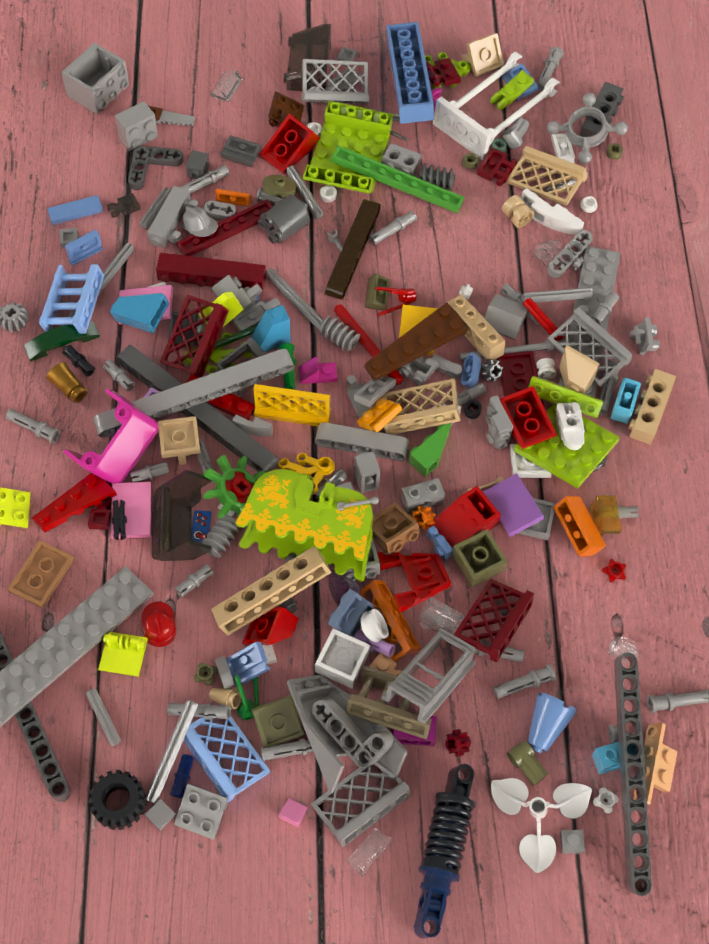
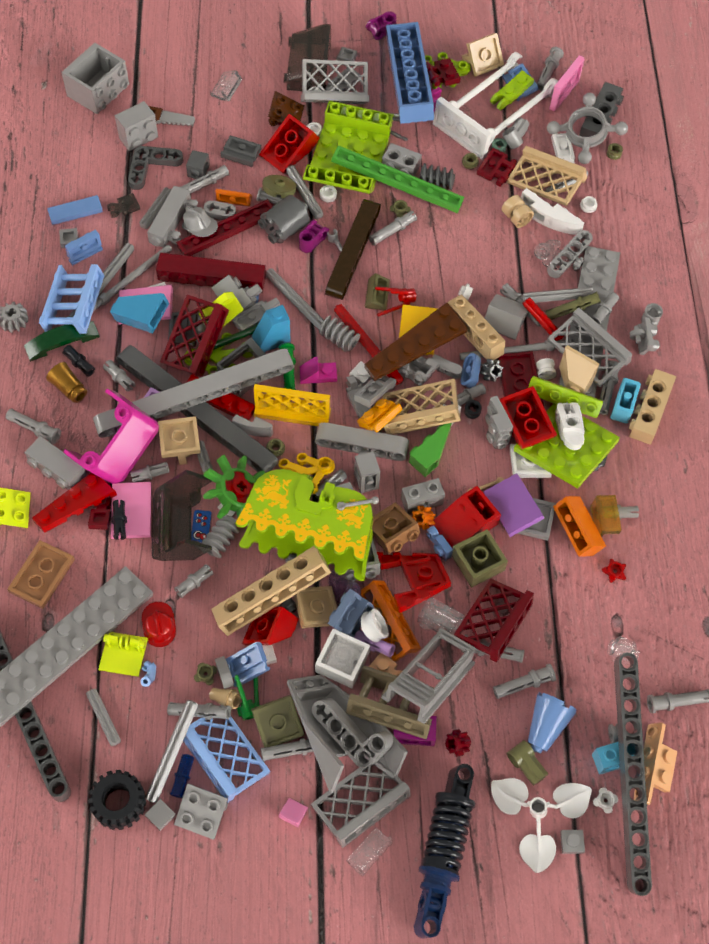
none -> light grey brick [24,436,87,489]
none -> light grey bar [93,245,172,312]
none -> light blue arm [140,661,157,687]
none -> olive plate [266,438,285,457]
none -> tan plate [294,586,337,629]
none -> magenta piece [299,220,329,253]
none -> white plate [349,361,371,386]
none -> magenta piece [366,11,397,40]
none -> olive plate [390,200,411,217]
none -> olive pin [546,292,601,320]
none -> bright pink tile [550,55,584,111]
none -> light grey wheel [641,303,663,325]

